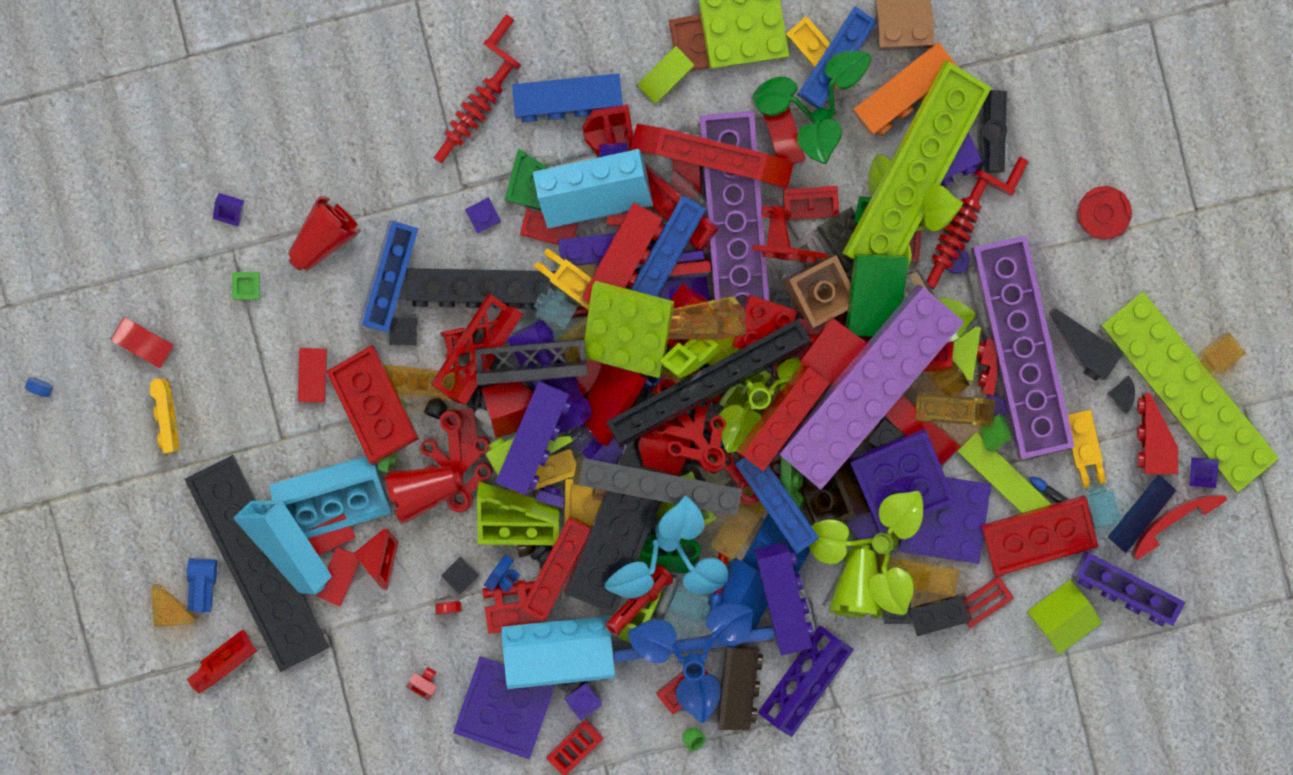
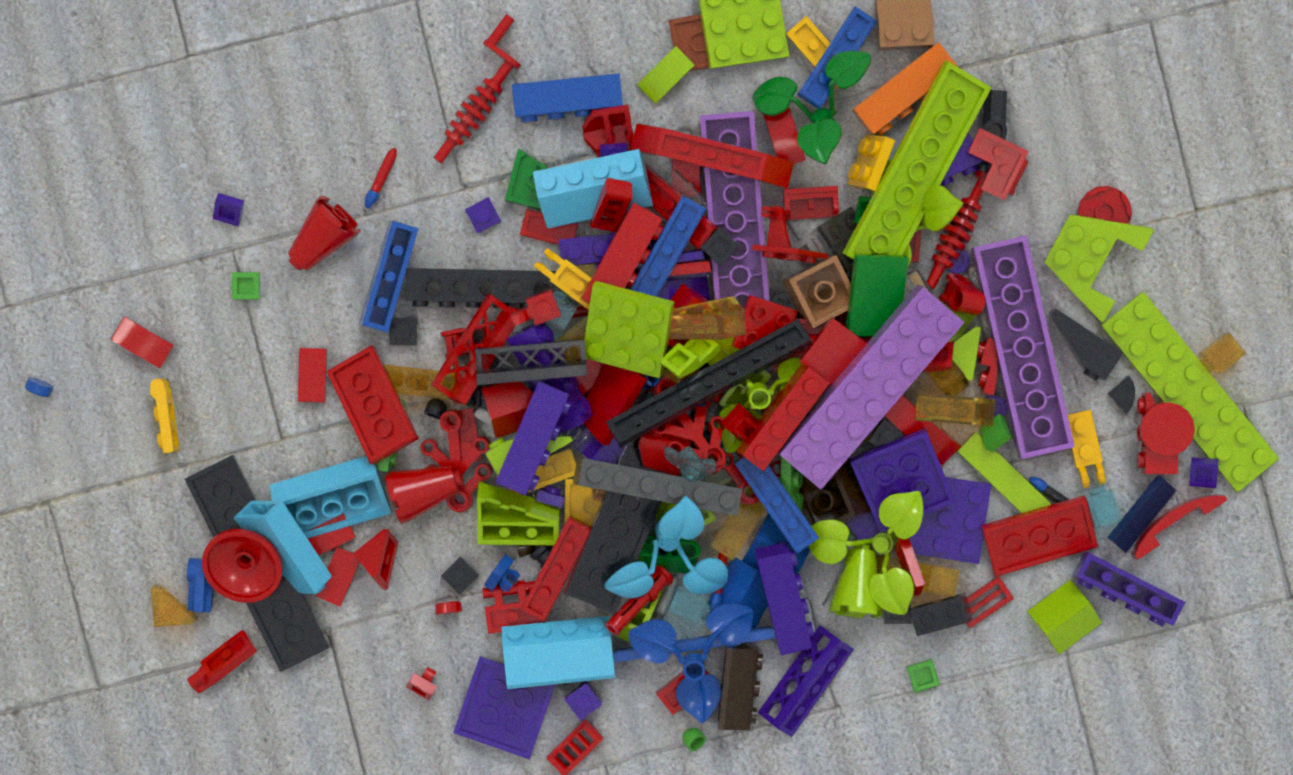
none -> red dish [202,529,283,603]
none -> red piece [365,148,397,209]
none -> red plate [511,289,561,326]
none -> red slope [590,178,632,232]
none -> clear light blue plate [664,446,717,482]
none -> black plate [701,228,739,266]
none -> red tile [721,403,759,442]
none -> yellow plate [847,134,895,191]
none -> red tile [895,538,925,596]
none -> bright green tile [906,659,940,693]
none -> red piece [938,273,985,315]
none -> red plate [967,128,1029,200]
none -> lime wing [1044,214,1154,322]
none -> red tile [1140,402,1195,456]

